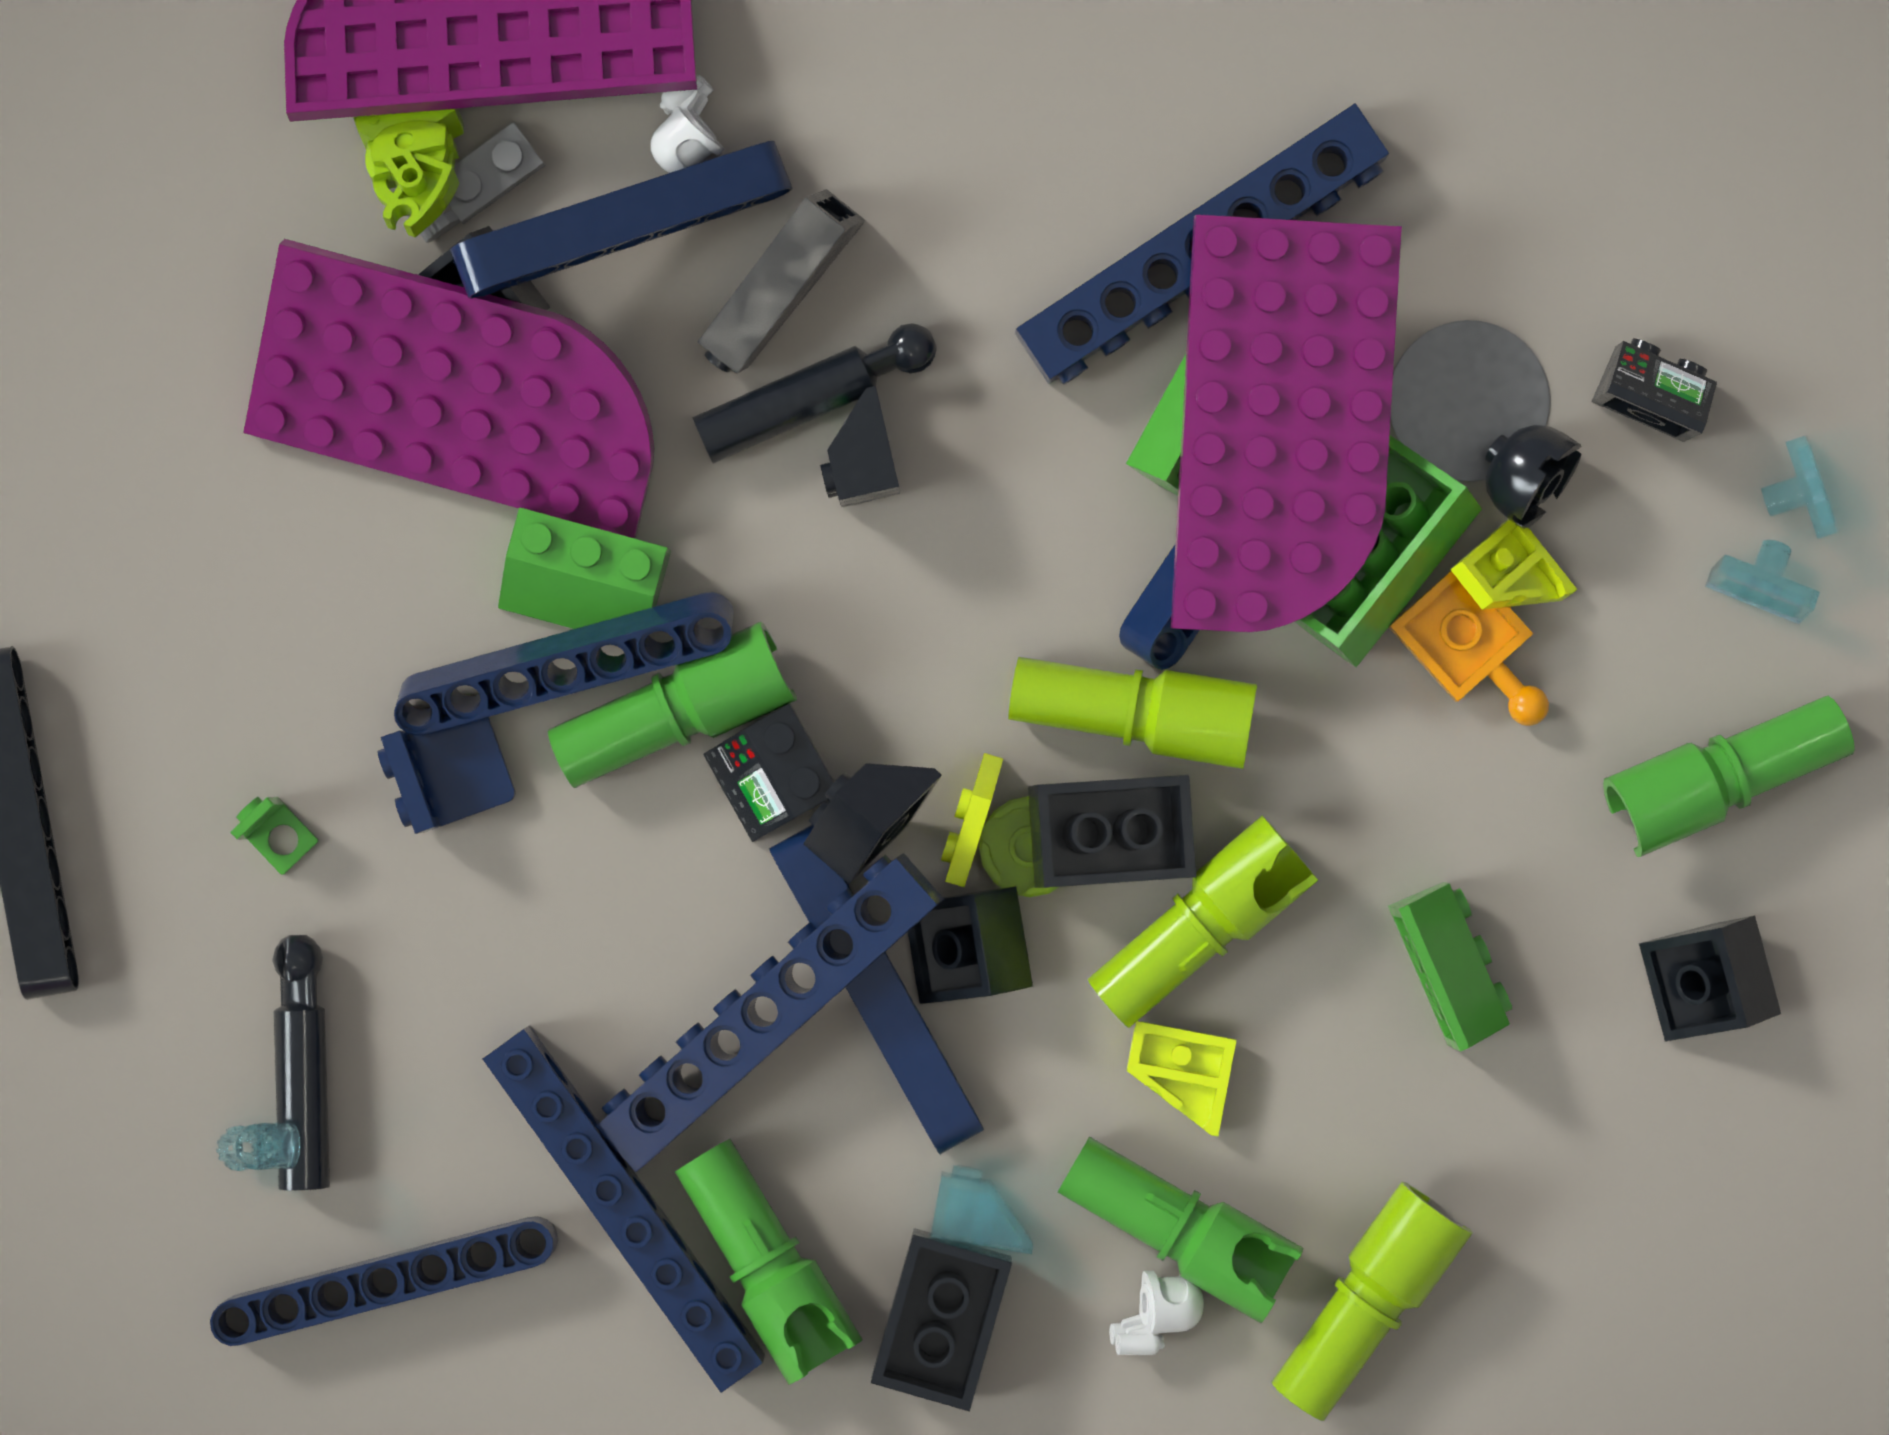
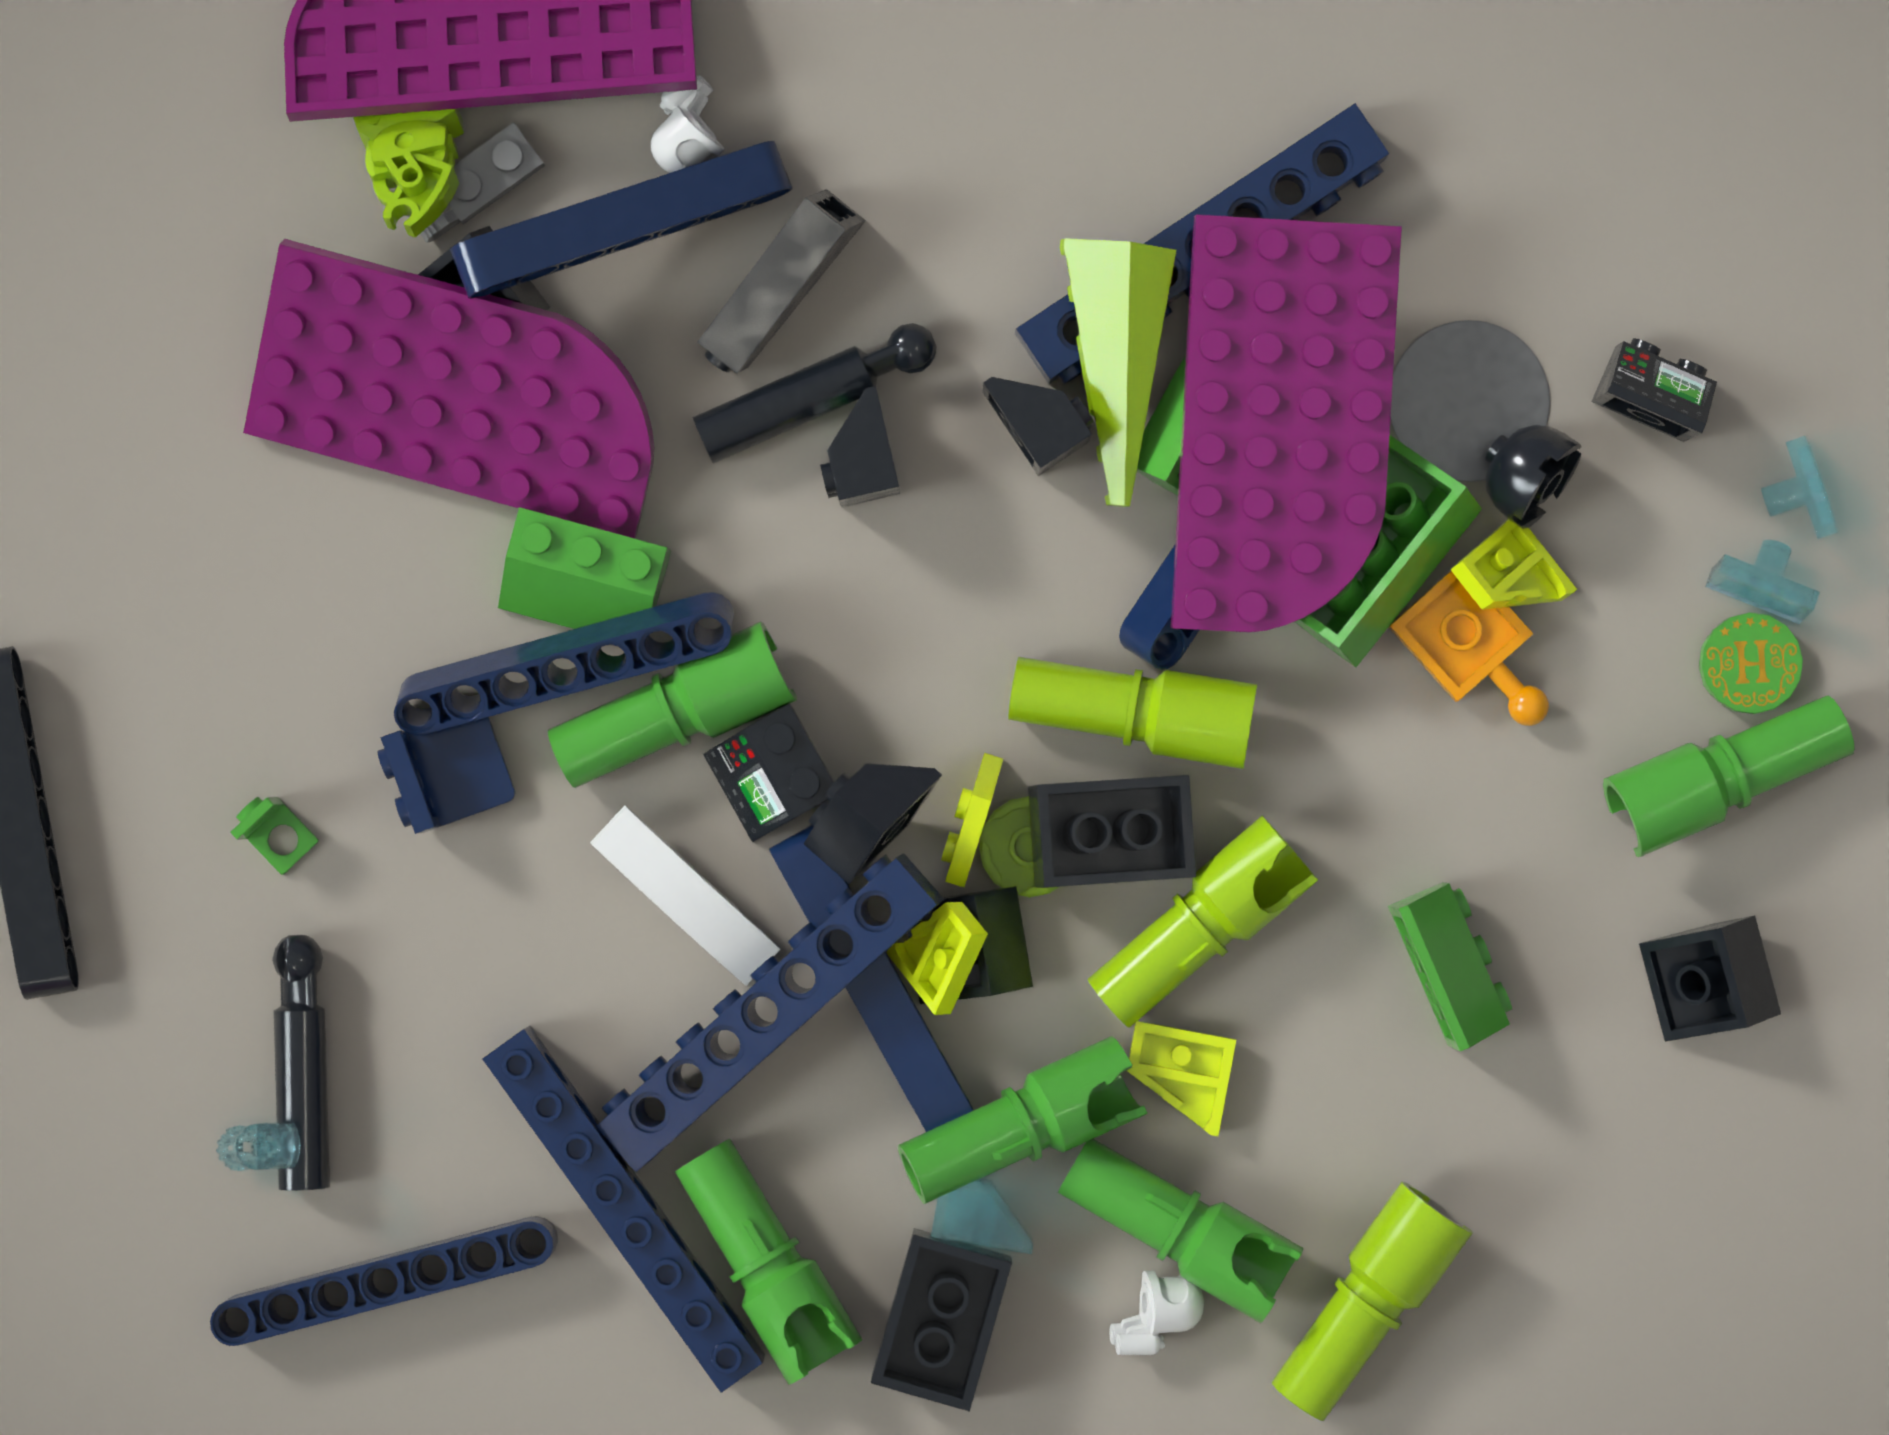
none -> white slope [590,805,780,986]
none -> neon yellow wing [886,902,988,1015]
none -> bright green piece [897,1036,1148,1204]
none -> black slope [982,377,1094,476]
none -> lime wedge [1060,238,1177,507]
none -> bright green tile [1699,612,1803,714]

